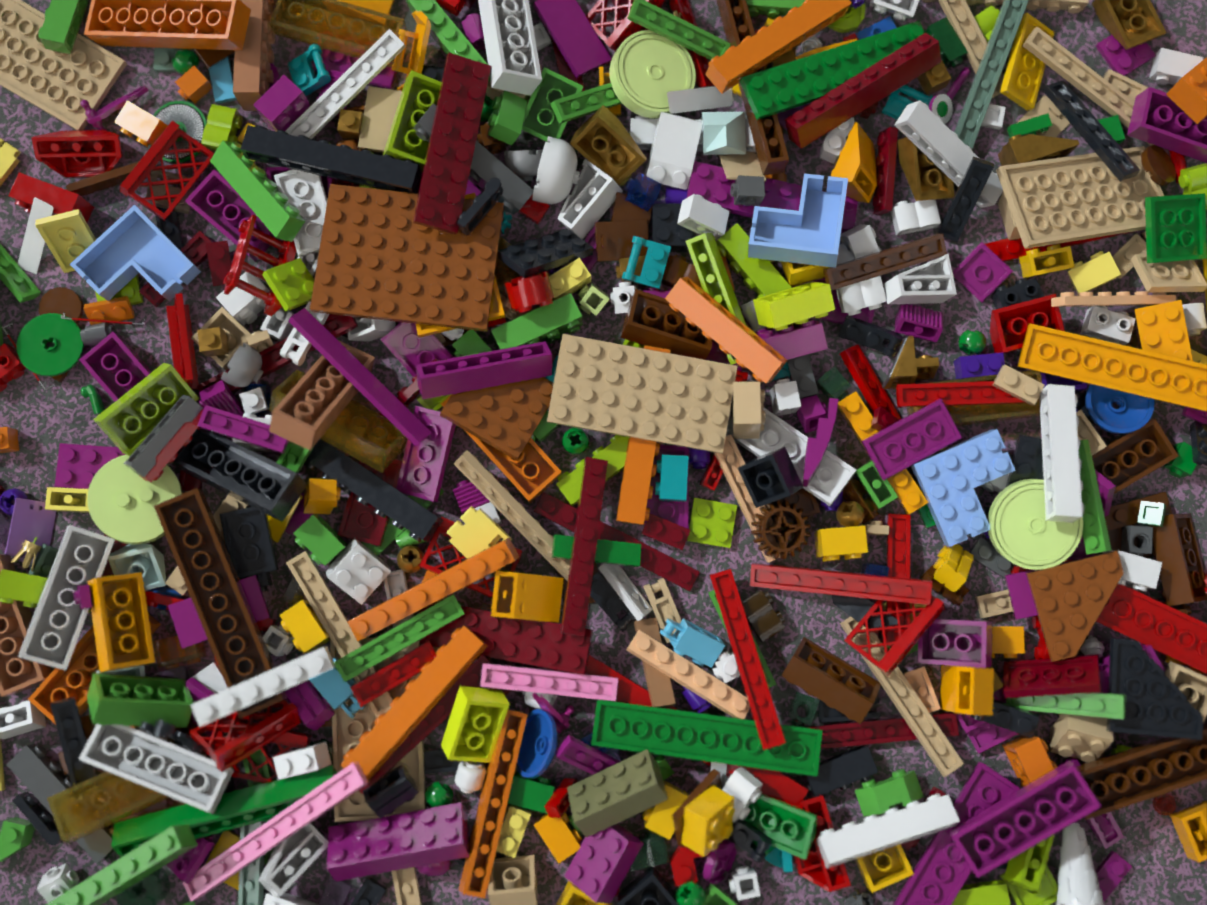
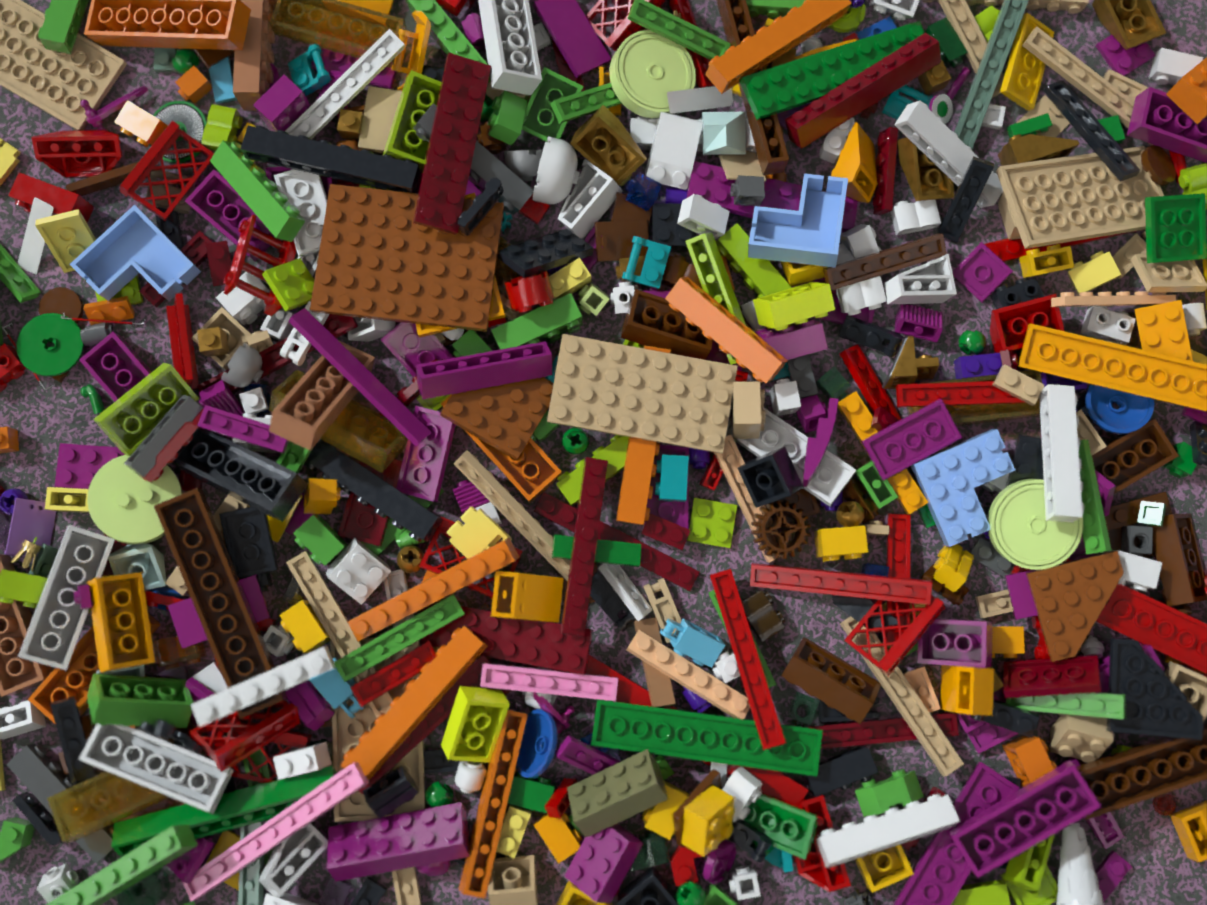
none -> dark red plate [1000,350,1024,374]

